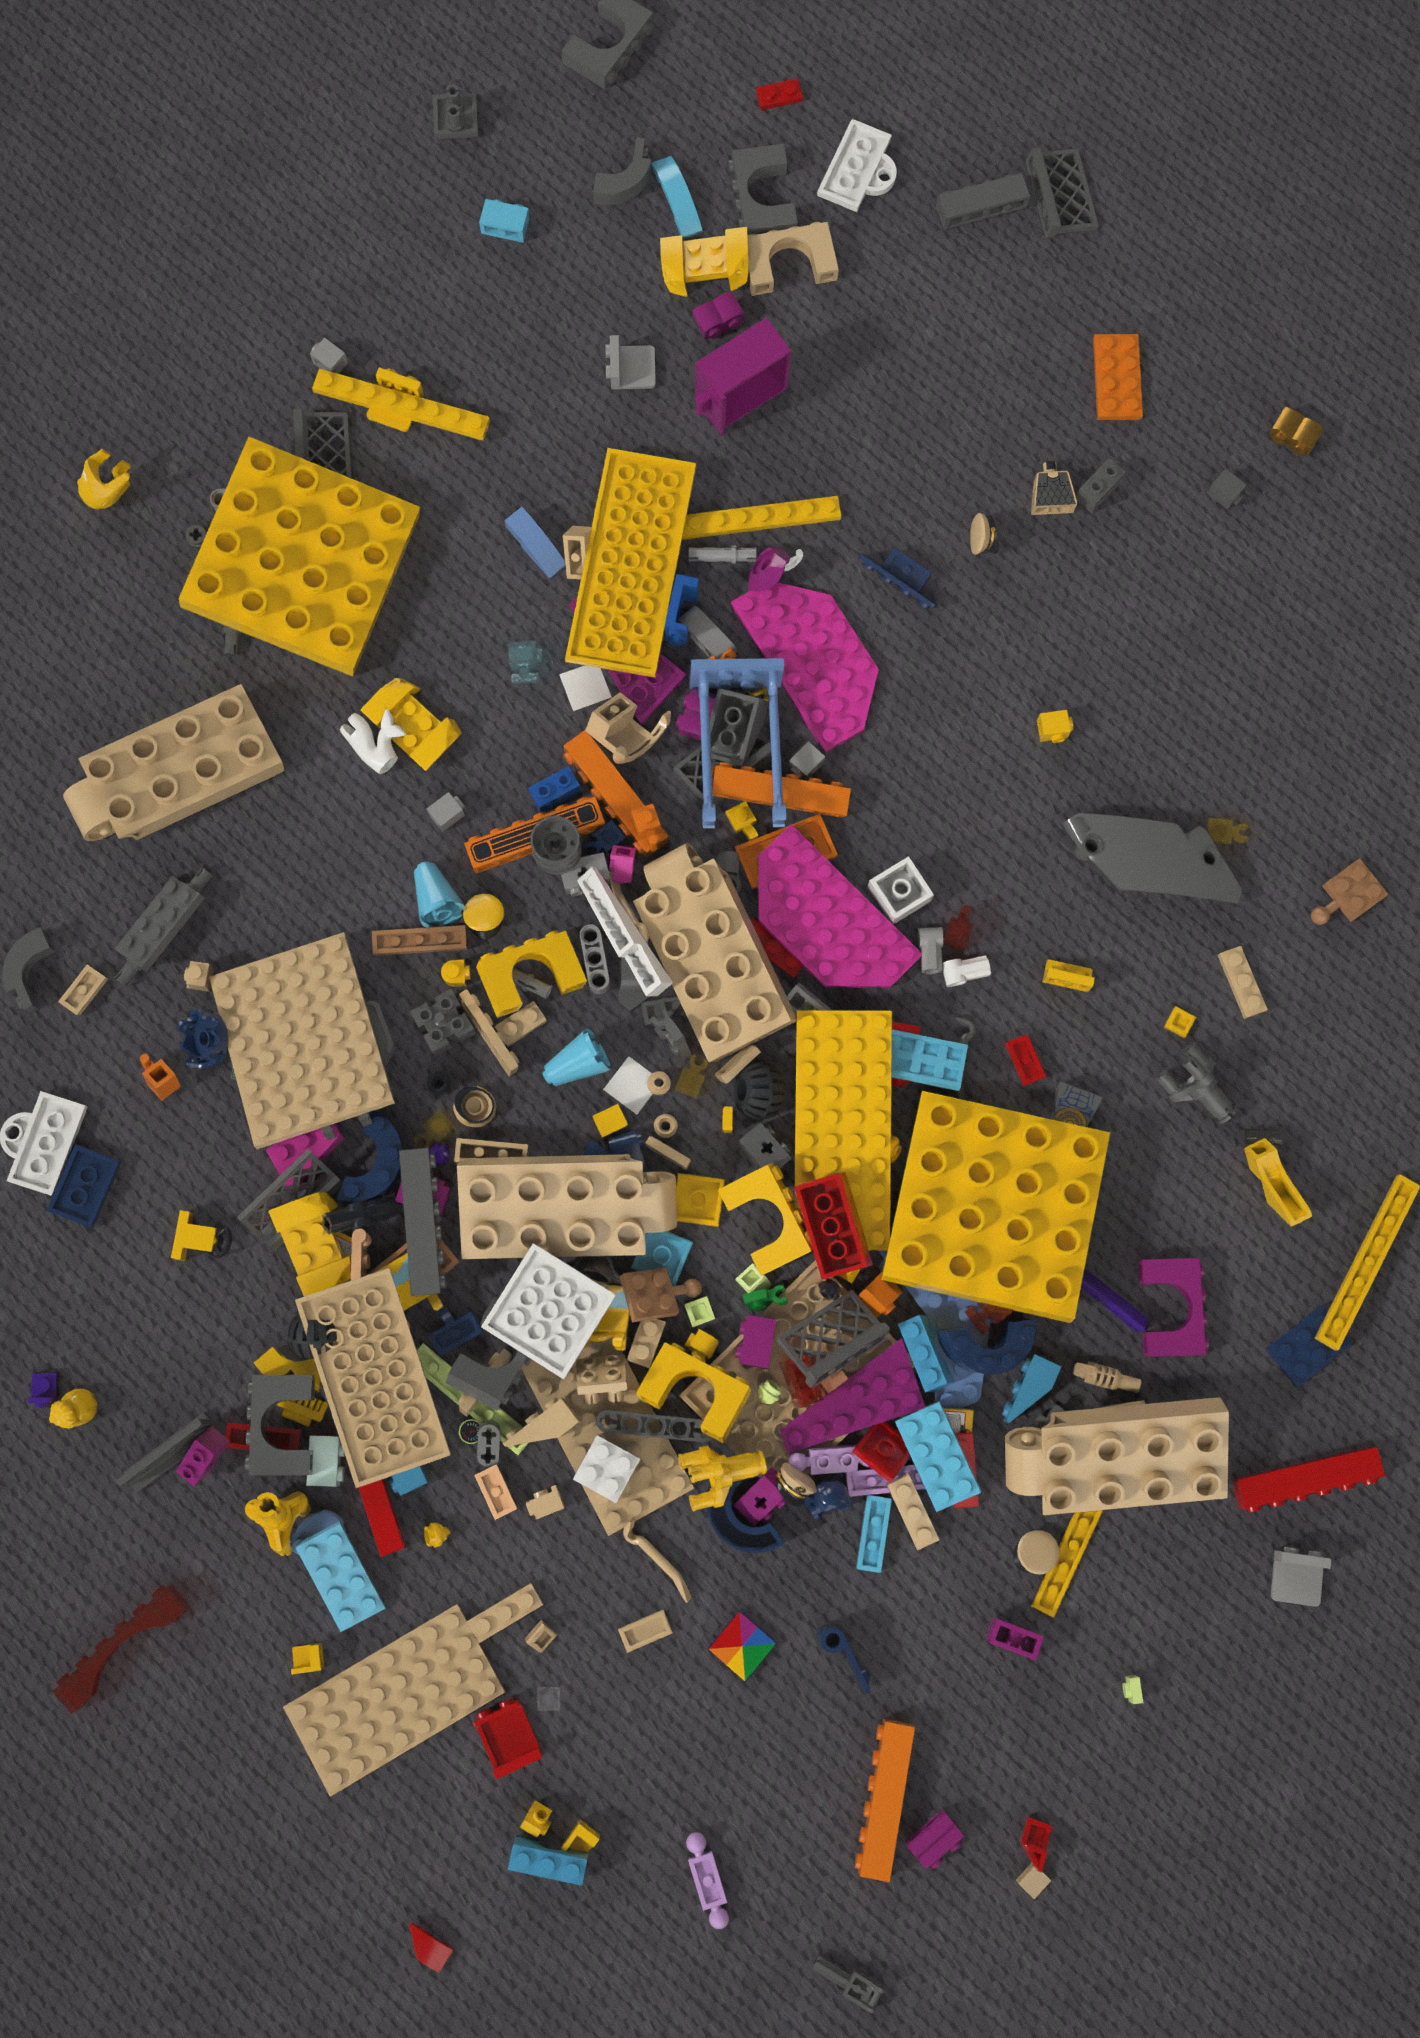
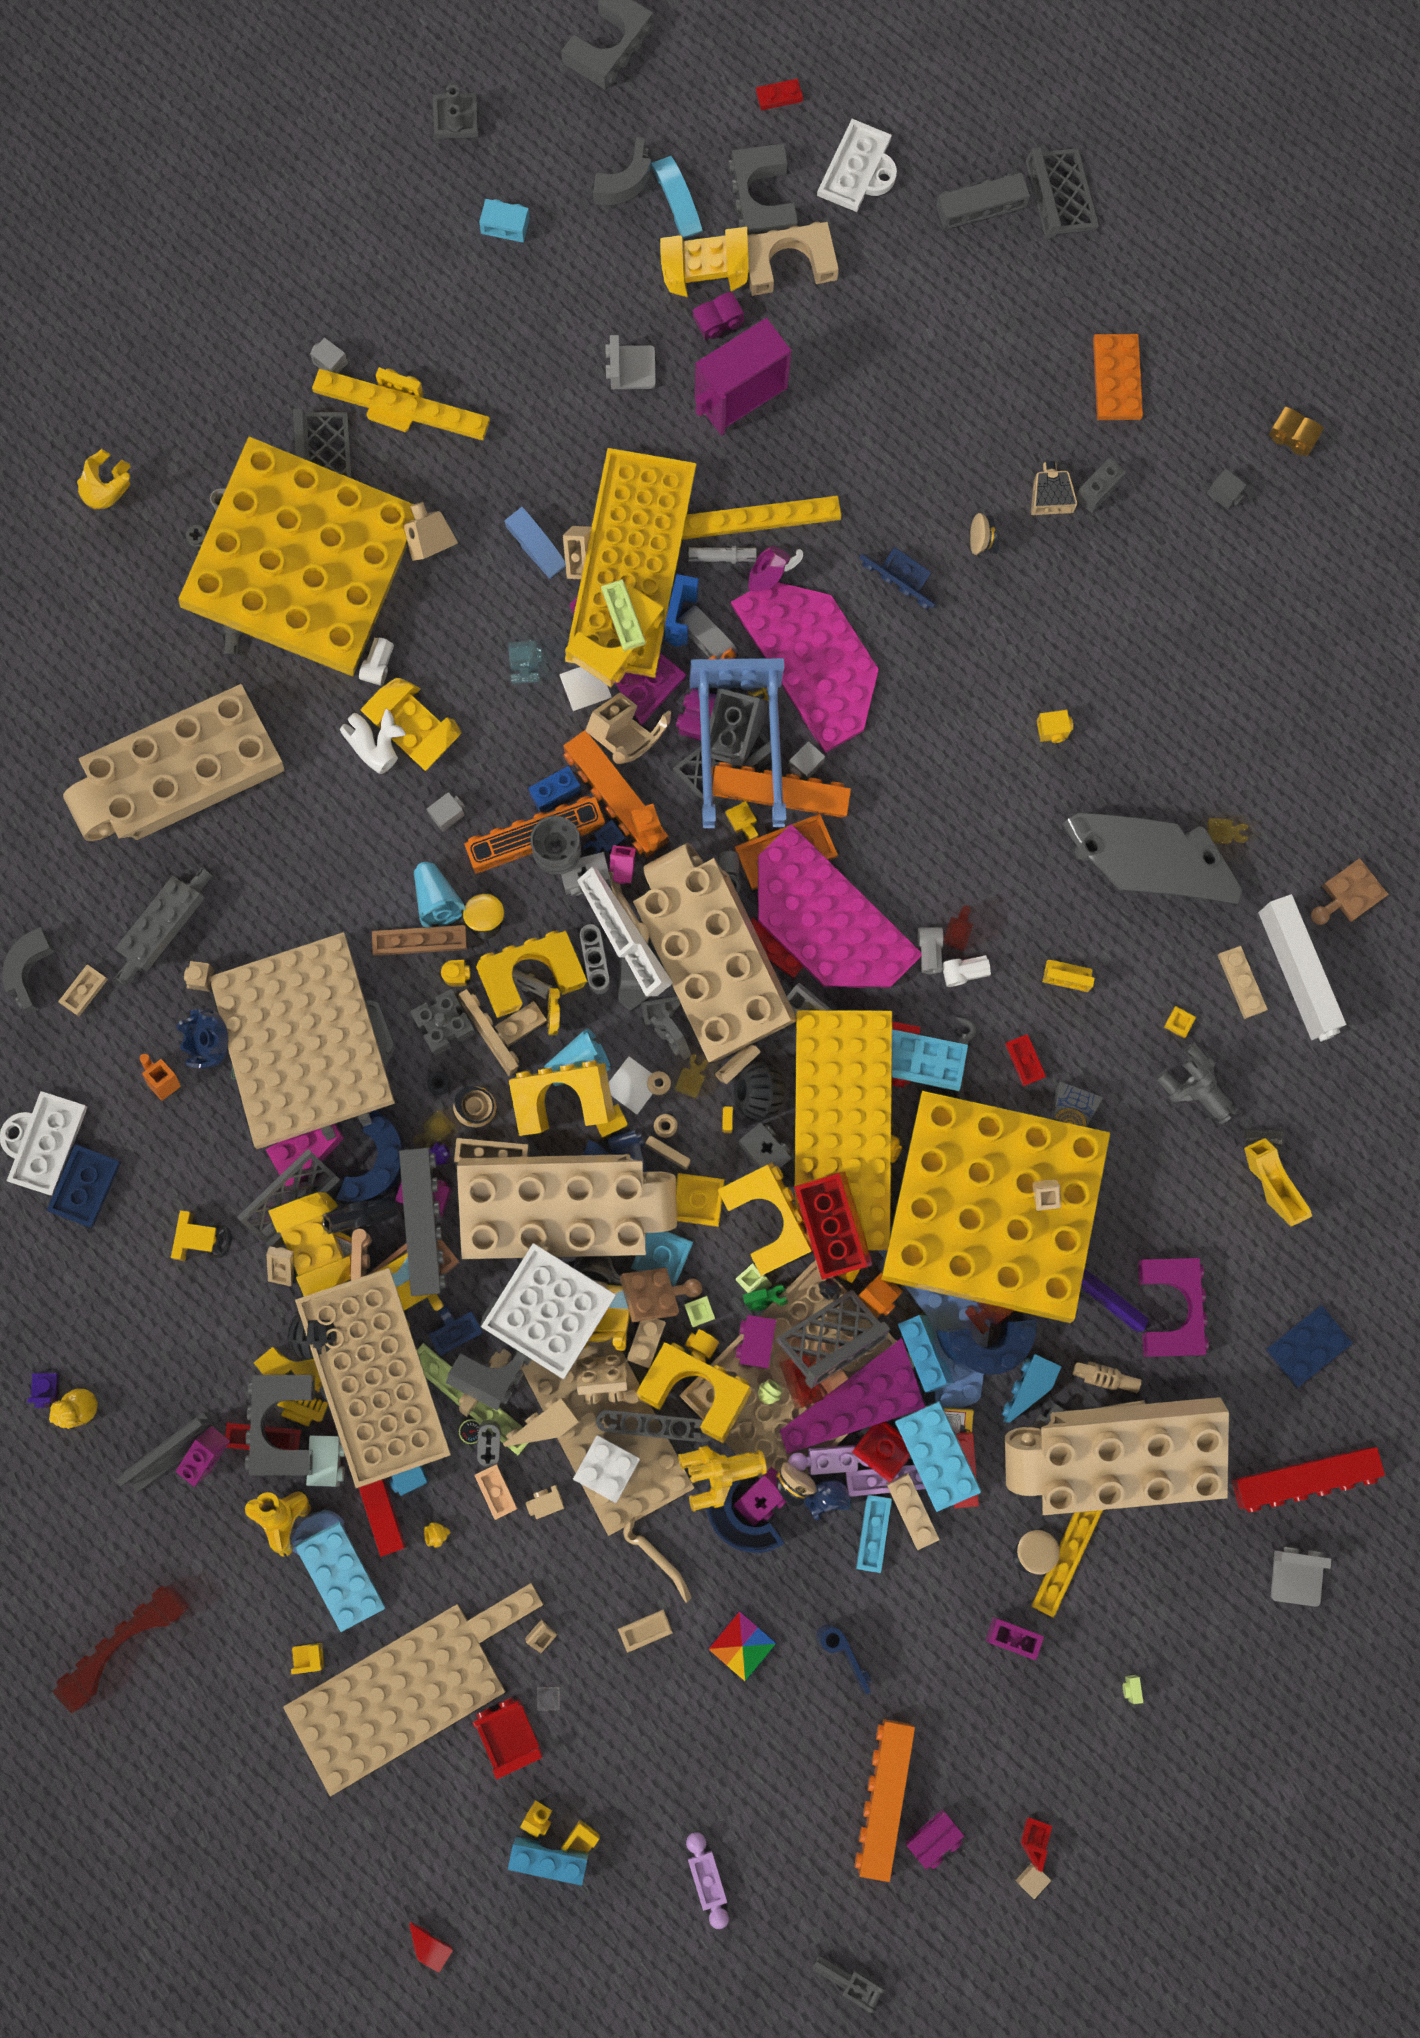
white brick [867,856,934,925] -> none
yellow plate [1315,1174,1420,1351] -> none
none -> tan plate [267,1246,294,1286]
none -> white piece [359,637,394,686]
none -> tan torso [404,502,458,561]
none -> yellow arch [509,1060,616,1136]
none -> yellow tile [547,988,560,1035]
none -> yellow arch [565,578,665,687]
none -> yellowish green tile [601,579,645,651]
none -> tan slope [1033,1179,1061,1211]
none -> white brick [1258,894,1346,1042]

